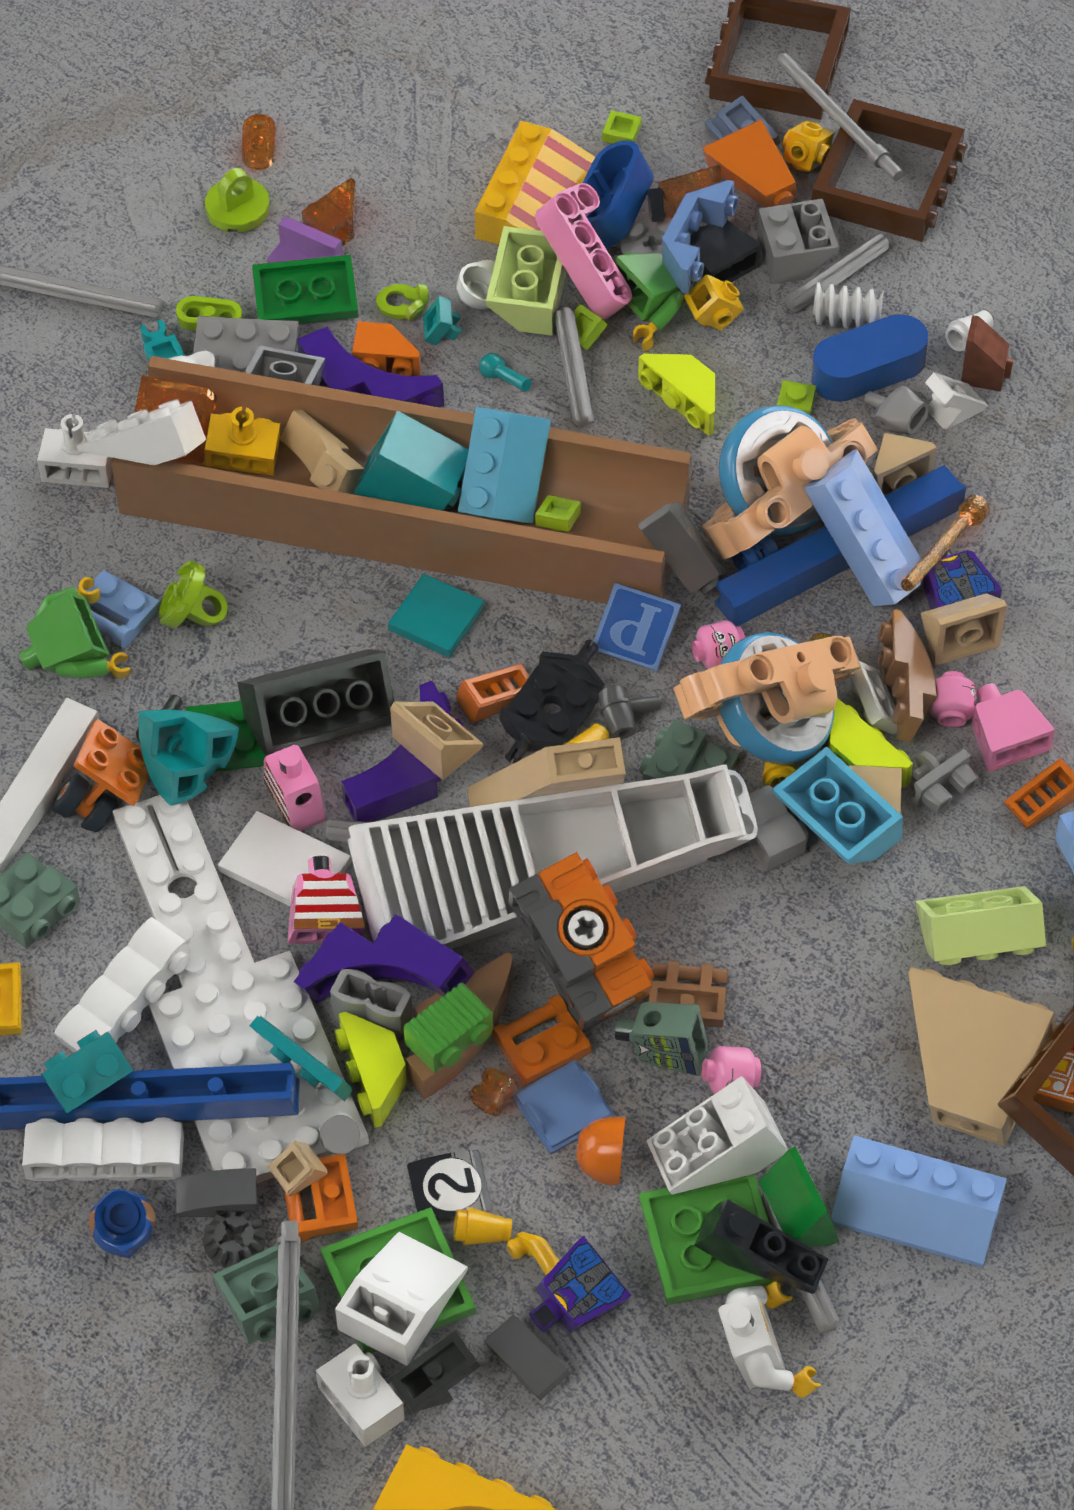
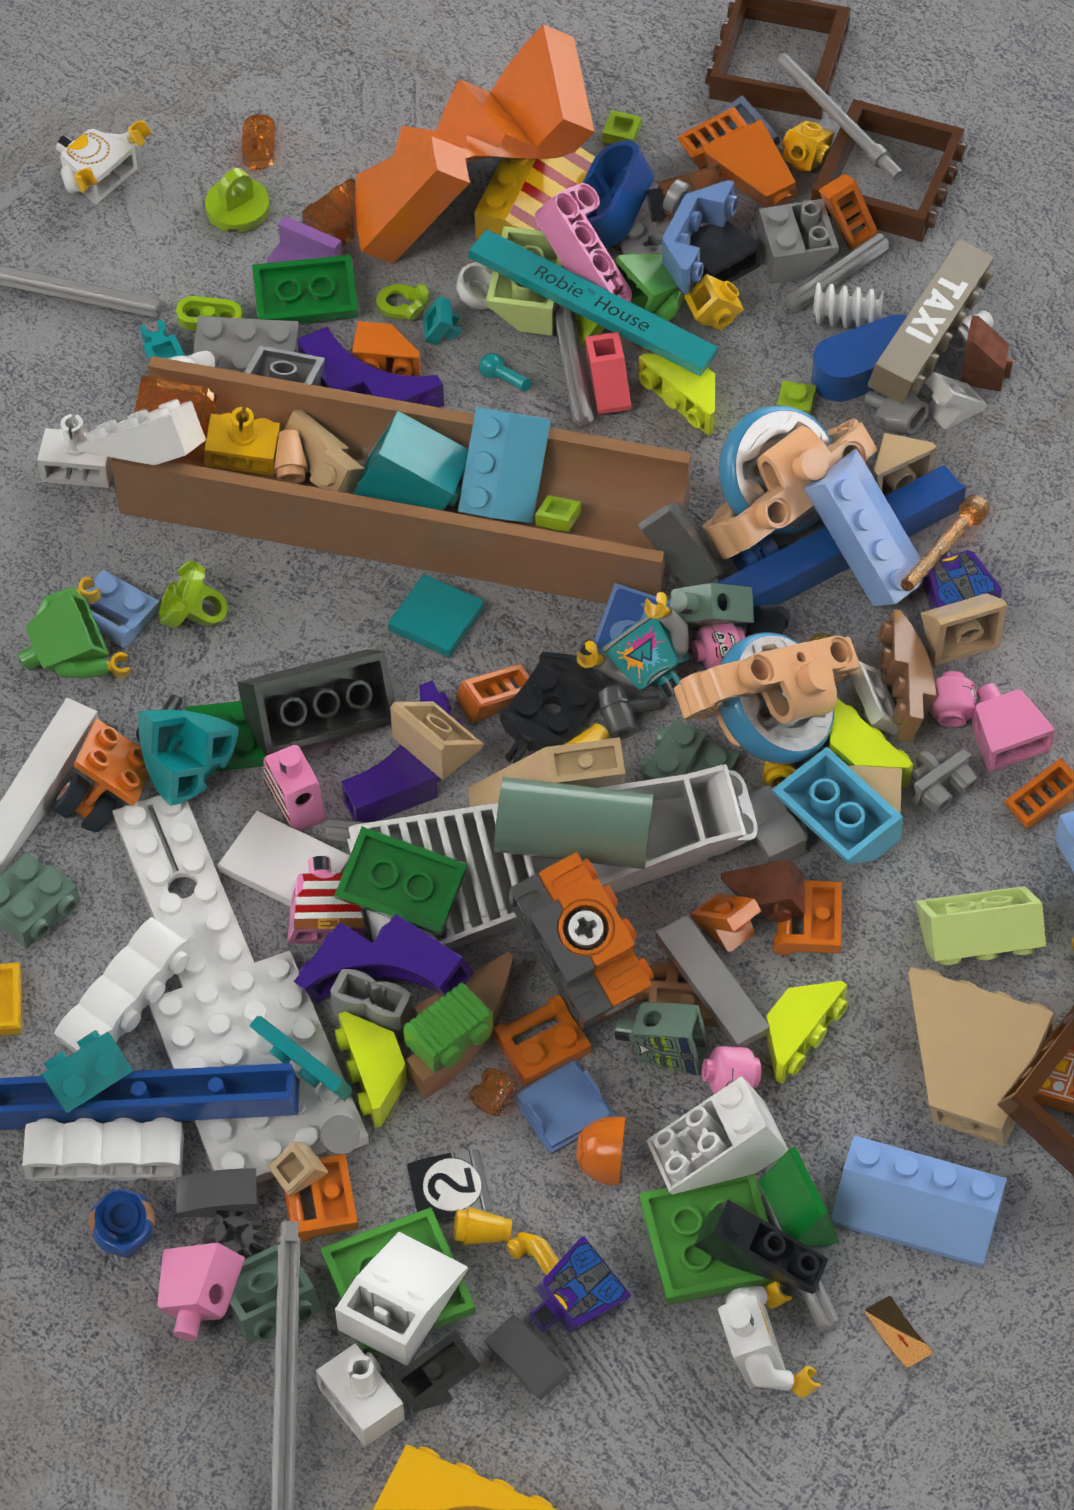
none -> white torso [56,120,152,204]
none -> bright pink torso [157,1242,245,1341]
none -> light nougat cone [273,430,308,484]
none -> green plate [334,826,468,936]
none -> orange piece [355,24,594,264]
none -> teal tile [468,229,719,377]
none -> sand green brick [494,777,654,869]
none -> torso [576,592,689,699]
none -> coral slope [585,332,632,415]
none -> light grey tile [655,915,770,1047]
none -> light grey tile [663,179,690,214]
none -> sand green torso [670,583,754,631]
none -> orange slope [677,107,748,170]
none -> orange slope [690,893,761,952]
none -> copper slope [721,858,805,922]
none -> black tile [745,605,790,637]
none -> neon yellow slope [765,981,848,1085]
none -> orange plate [773,880,842,955]
none -> orange slope [819,174,879,251]
none -> clear orange sticker [865,1296,933,1367]
none -> dark tan brick [867,239,994,405]

